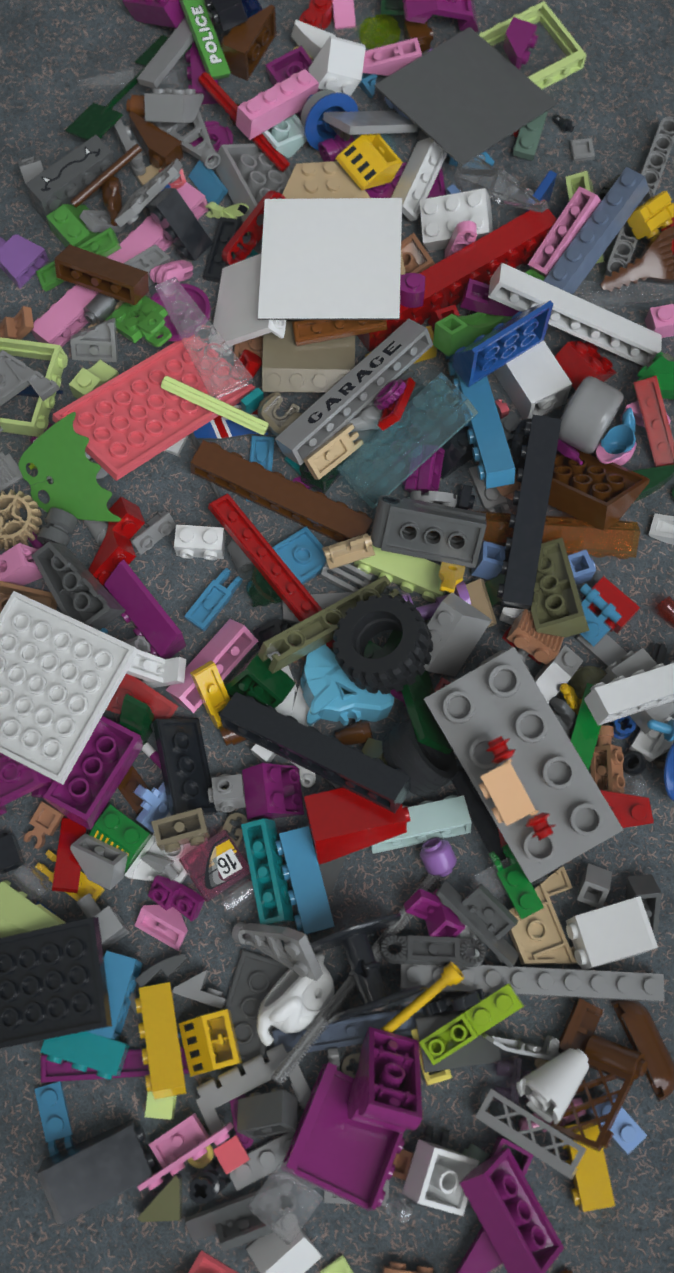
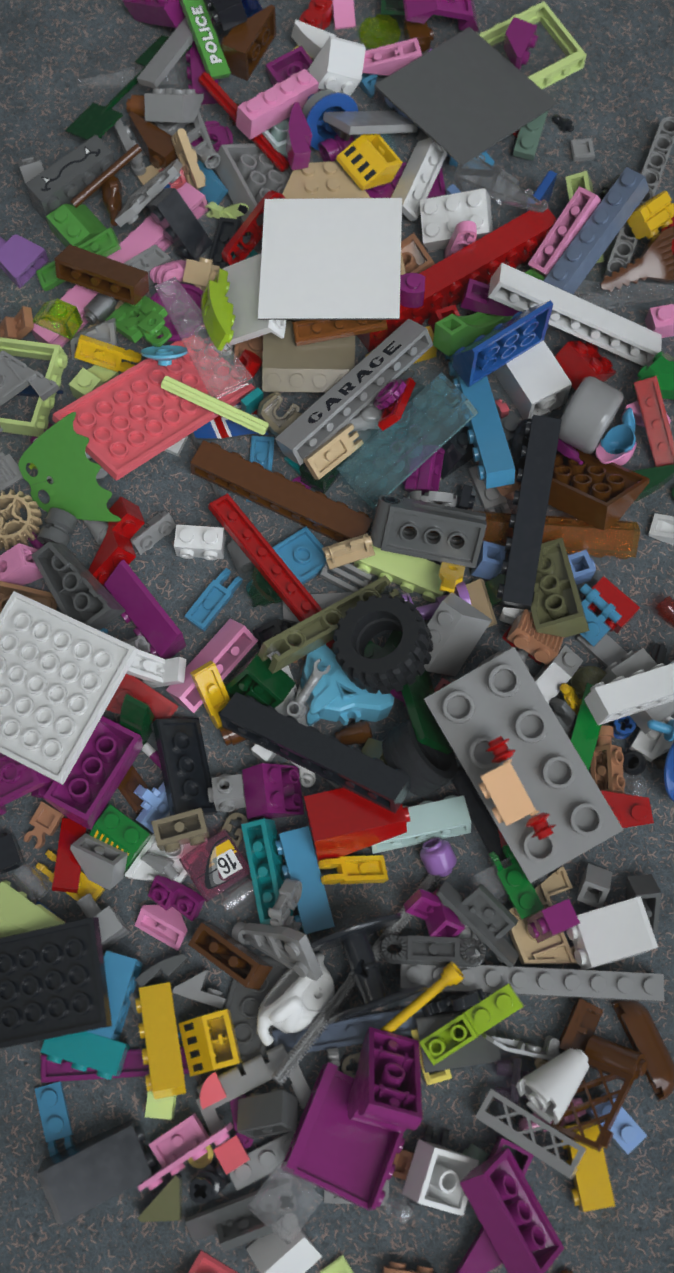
light grey plate [80,210,126,233] -> none
none -> clear neon green slope [33,298,83,340]
none -> yellow hinge [74,334,142,372]
none -> medium azure dish [141,345,188,366]
none -> tan hinge [171,128,206,191]
none -> tan brick [183,257,220,291]
none -> reddish brown brick [188,922,273,990]
none -> coral tile [200,1071,227,1110]
none -> lime slope [201,269,235,351]
none -> light grey piece [268,878,302,931]
none -> magenta slope [286,102,312,170]
none -> light grey brick [286,659,331,719]
none -> yellow hinge [318,855,389,885]
none -> magenta brick [527,899,580,943]

